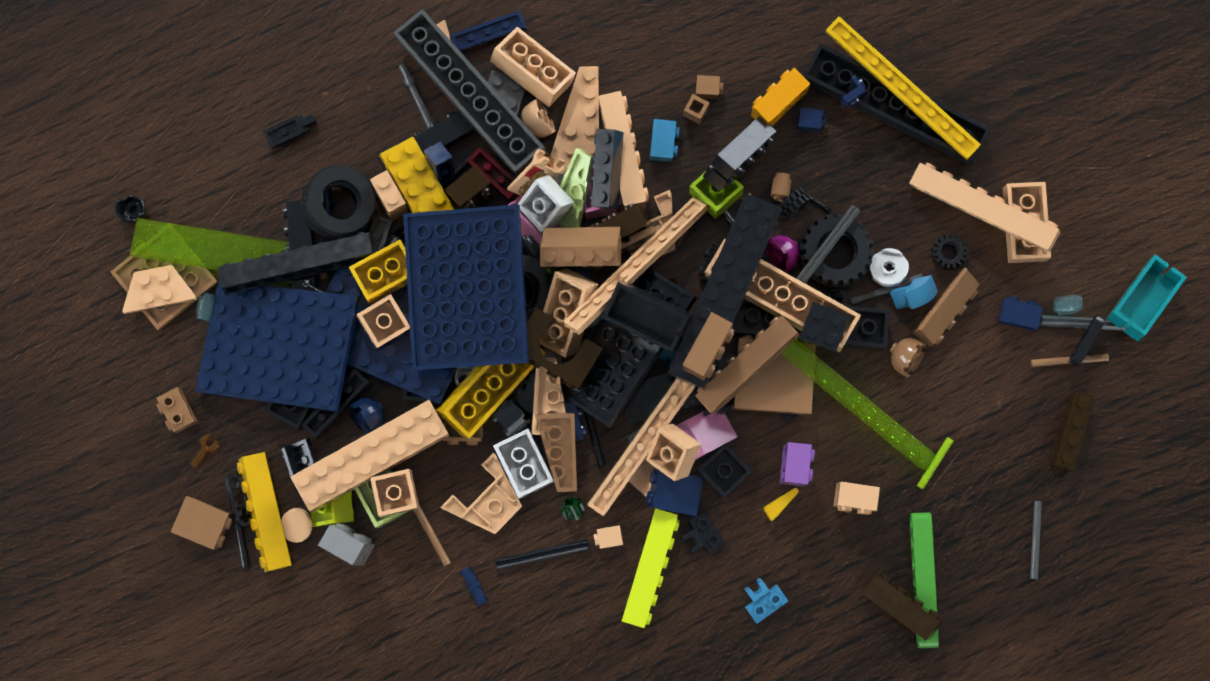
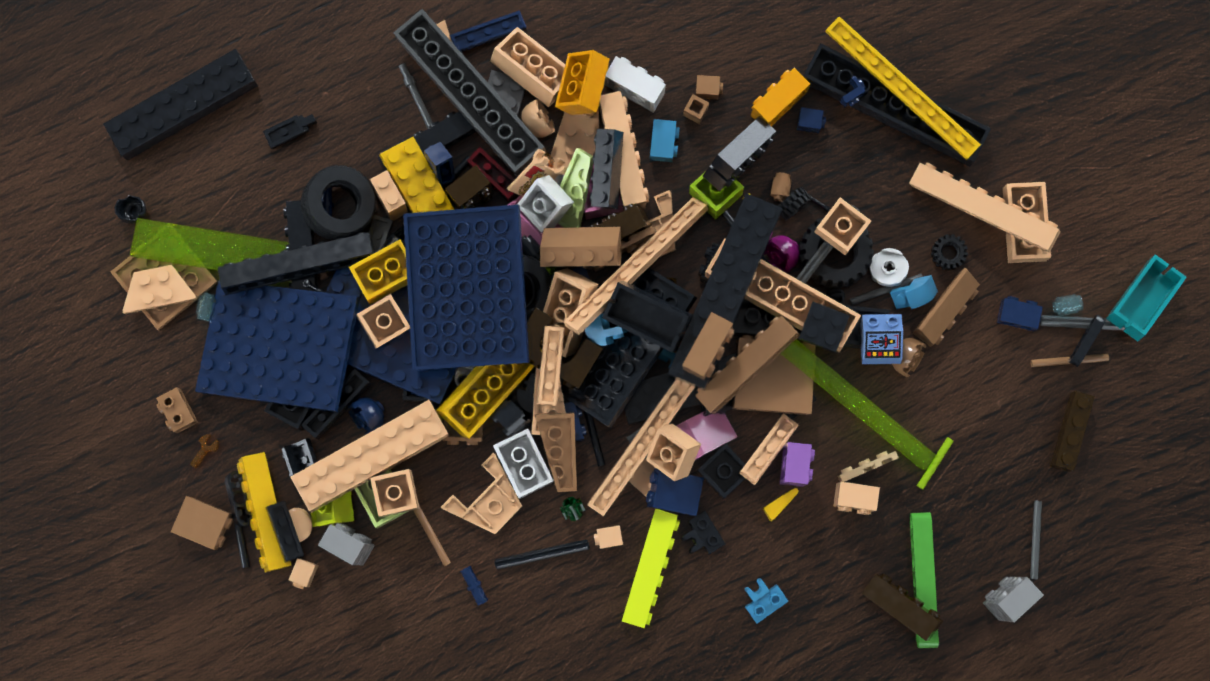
none -> black brick [103,49,258,161]
none -> black tile [265,500,304,562]
none -> light nougat brick [289,558,318,589]
none -> light nougat tile [537,326,564,406]
none -> light orange brick [555,50,610,115]
none -> dark azure brick [585,314,628,346]
none -> white brick [605,56,666,113]
none -> light nougat tile [739,413,799,485]
none -> light nougat brick [814,198,871,255]
none -> tan wing [838,451,899,482]
none -> medium blue piece [860,314,903,364]
none -> light grey brick [983,577,1044,622]

